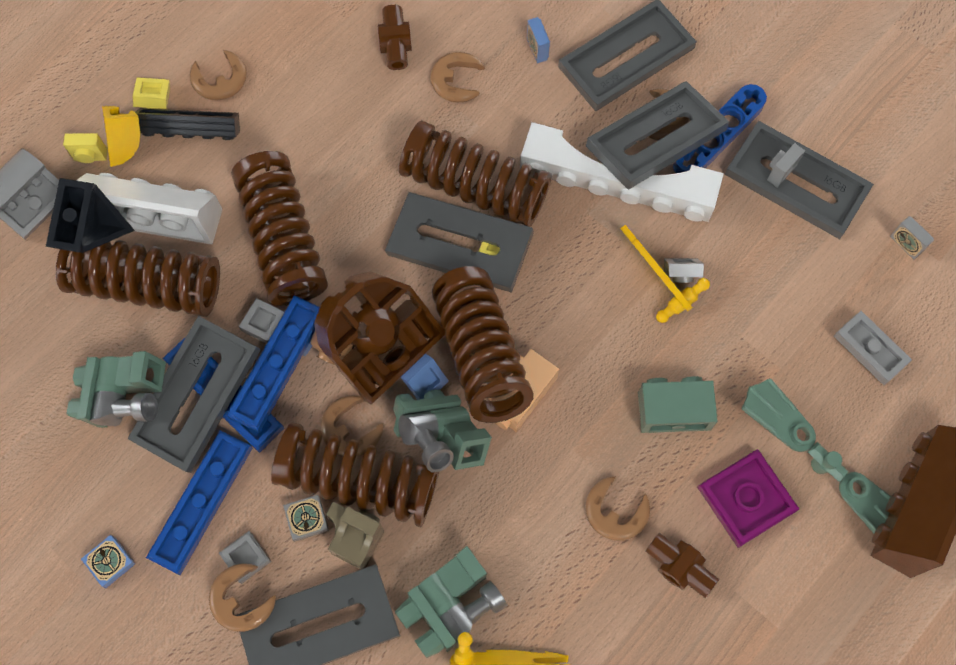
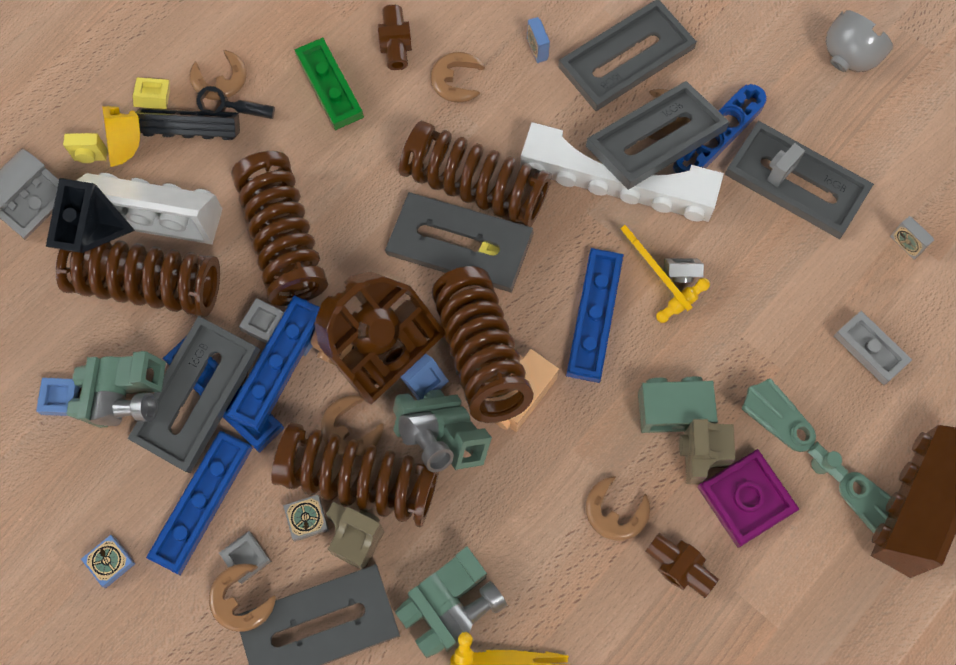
none -> medium blue tile [36,378,80,416]
none -> black piece [197,86,275,119]
none -> green plate [294,37,364,130]
none -> blue tile [566,248,624,383]
none -> dark tan brick [679,419,735,484]
none -> light grey cylinder [826,10,893,72]

